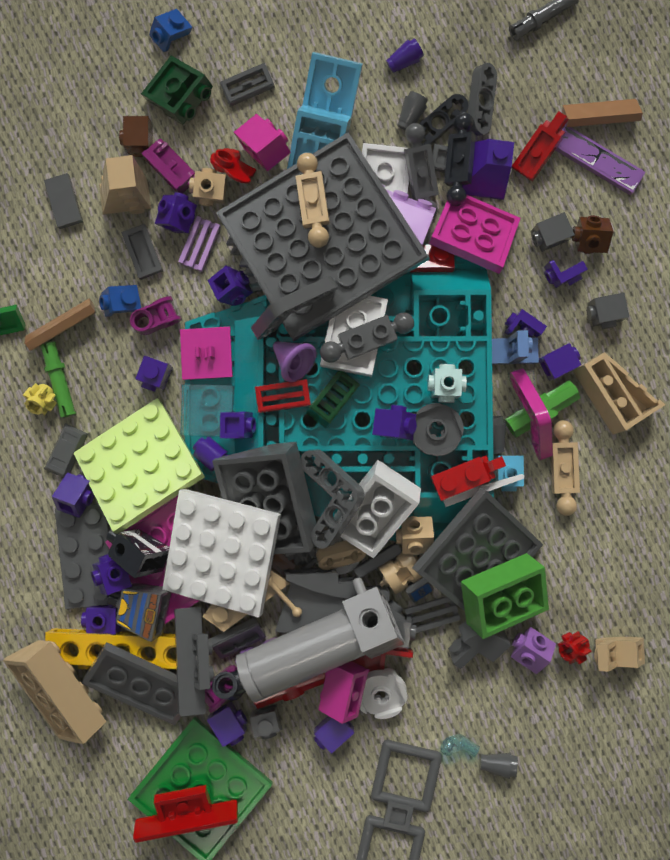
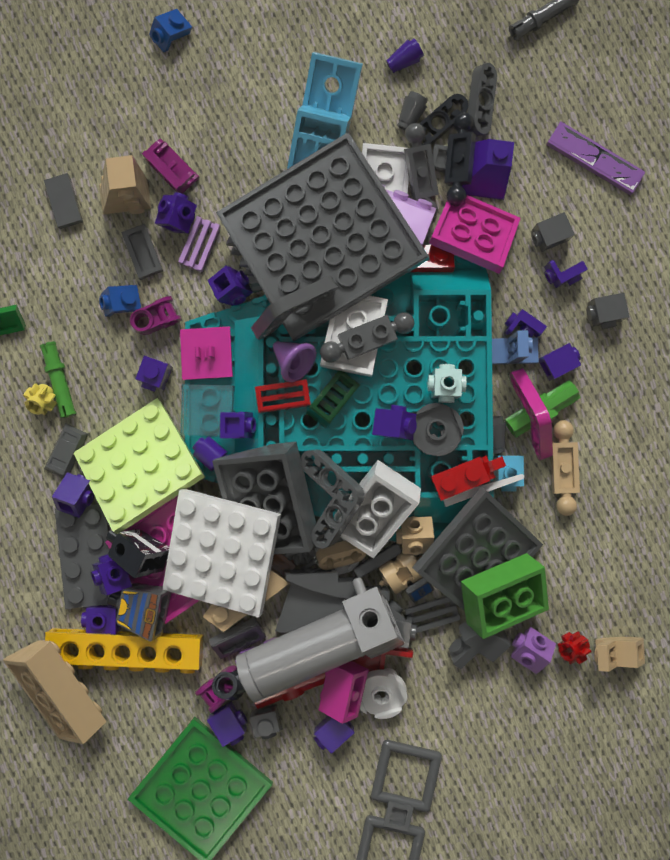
medium nougat tile [24,298,95,351] -> none
dark grey plate [82,642,181,725] -> none
reddish brown brick [119,116,153,157] -> none
red bracket [133,785,238,843] -> none
dark green plate [141,55,213,125] -> none
dark grey bracket [174,607,214,717] -> none
tan brick [189,168,227,207] -> none
red plate [210,148,256,184] -> none
dark grey tile [220,63,275,107] -> none
dark pink brick [233,114,291,171] -> none
tan hinge [268,575,302,617] -> none
tan plate [296,153,330,248] -> none
clear light blue arm [440,734,480,757] -> none
dark grey cone [480,753,518,779] -> none
red hinge [512,111,569,182] -> none
medium nougat tile [562,99,643,127] -> none
reddish brown brick [572,215,614,254] -> none
tan wedge [573,352,666,435] -> none

